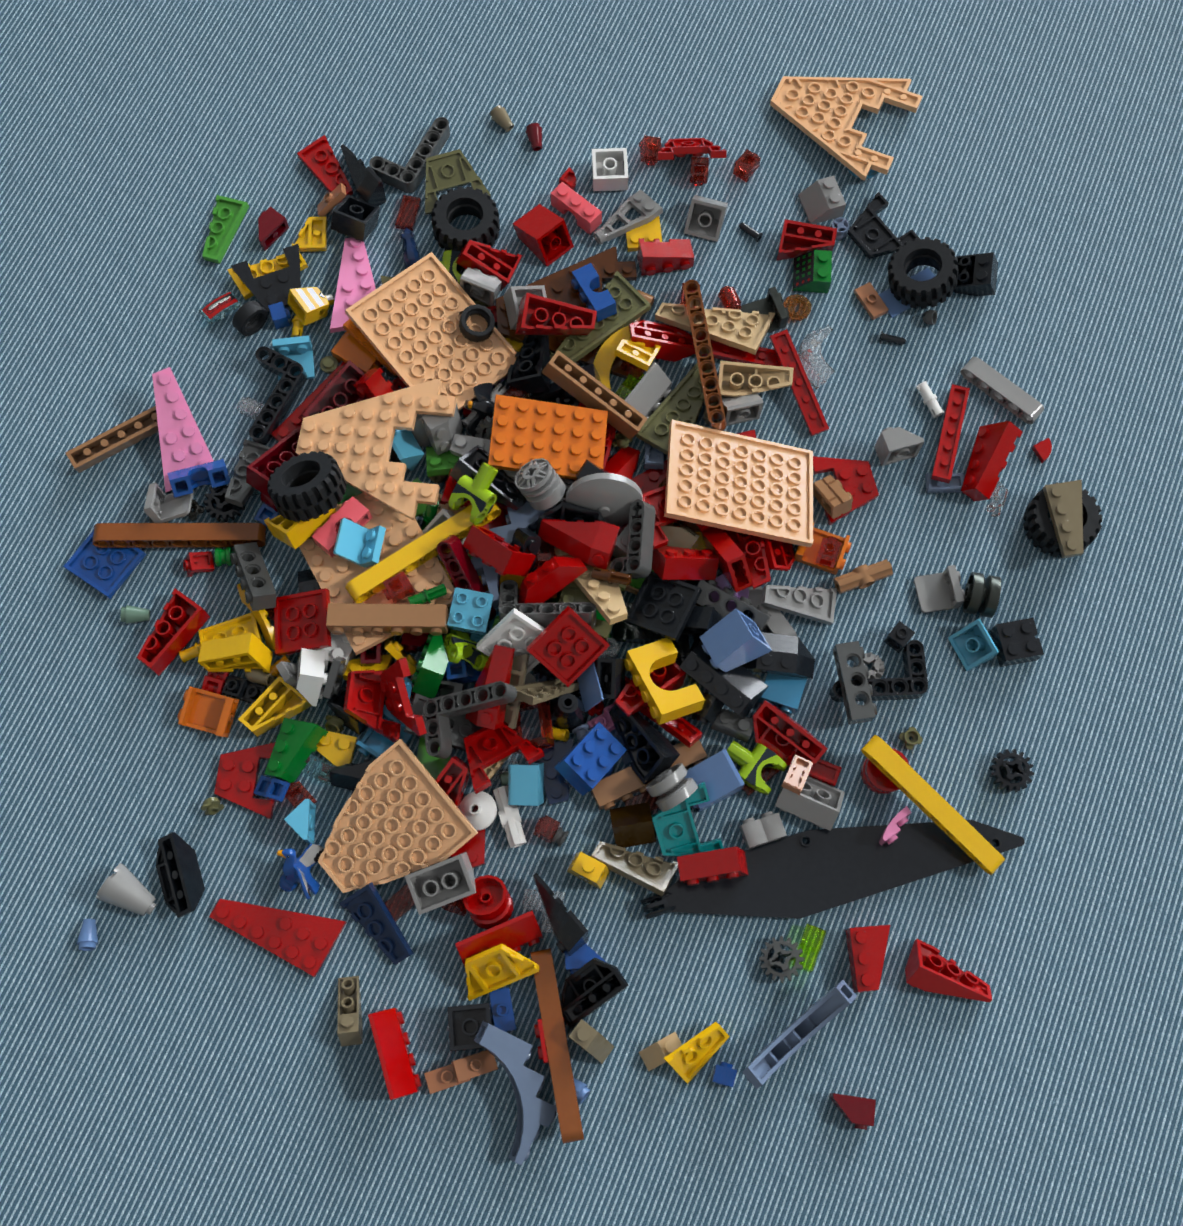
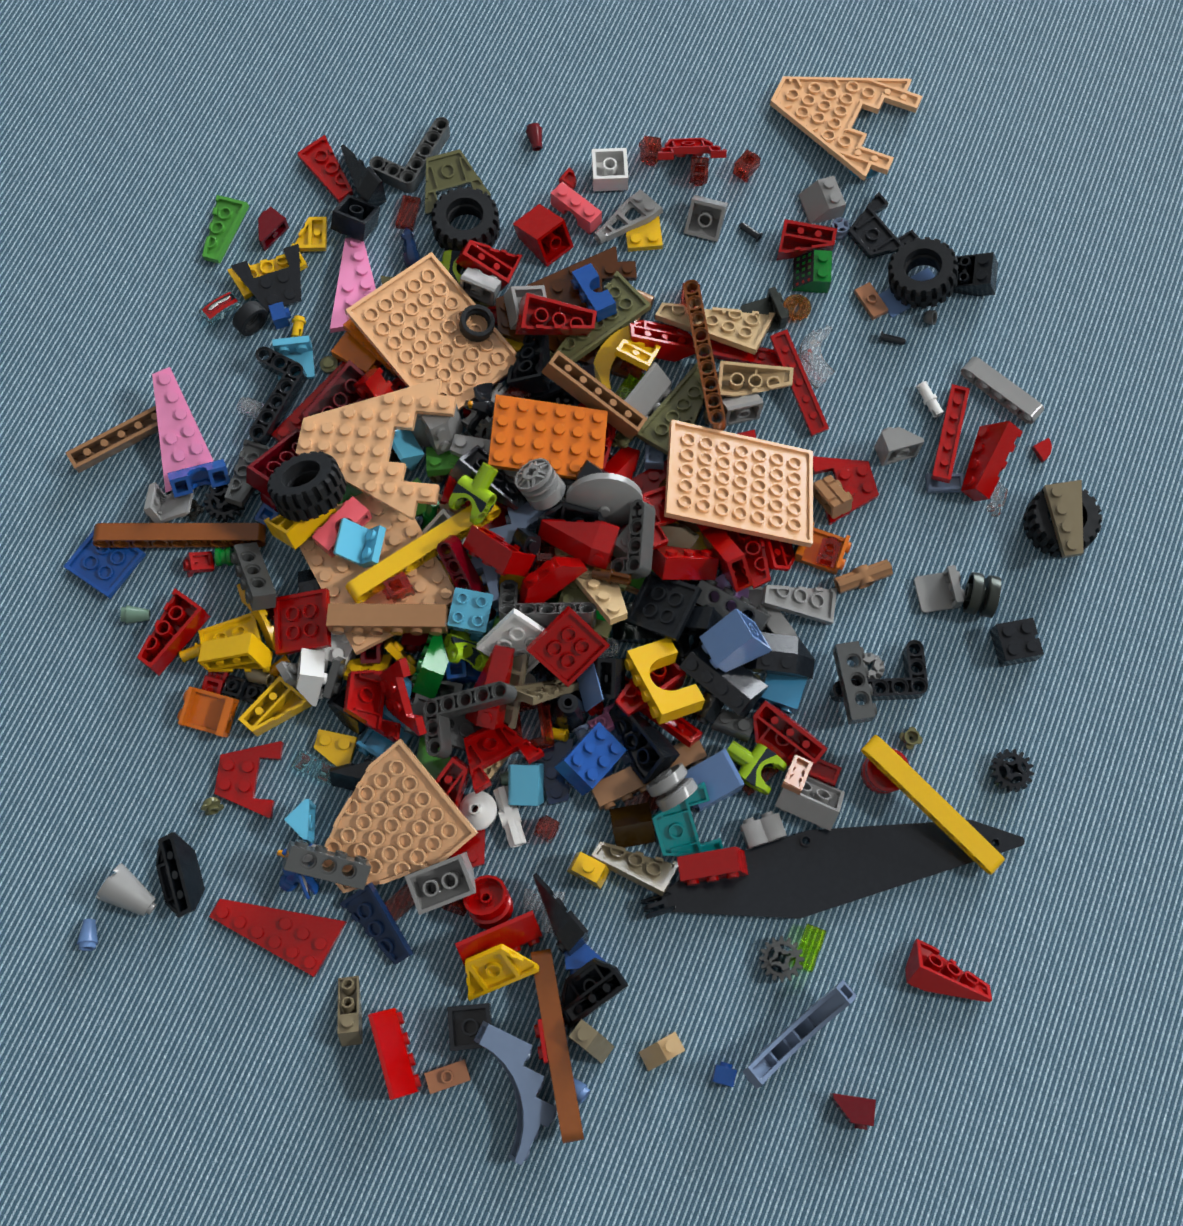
blue slope [254,775,290,802] -> none
green wedge [264,718,329,784] -> none
clear red brick [285,781,317,808] -> none
yellow torso [287,287,334,326] -> none
nougat plate [317,183,346,217] -> none
olive plate [325,715,344,733] -> none
green axle [408,584,447,604] -> none
nougat plate [451,1050,498,1083] -> none
blue plate [489,987,517,1032] -> none
dark tan cone [490,105,514,132] -> none
dark grey bush [551,827,569,847] -> none
red wedge [637,238,694,276] -> none
yellow wing [663,1022,730,1084] -> none
clear red brick [718,286,741,310] -> none
red wedge [845,925,890,993] -> none
bright pink slope [879,806,912,846] -> none
black brick [884,621,915,653] -> none
medium azure slope [948,618,999,671] -> none
none -> dark grey brick [282,840,371,890]

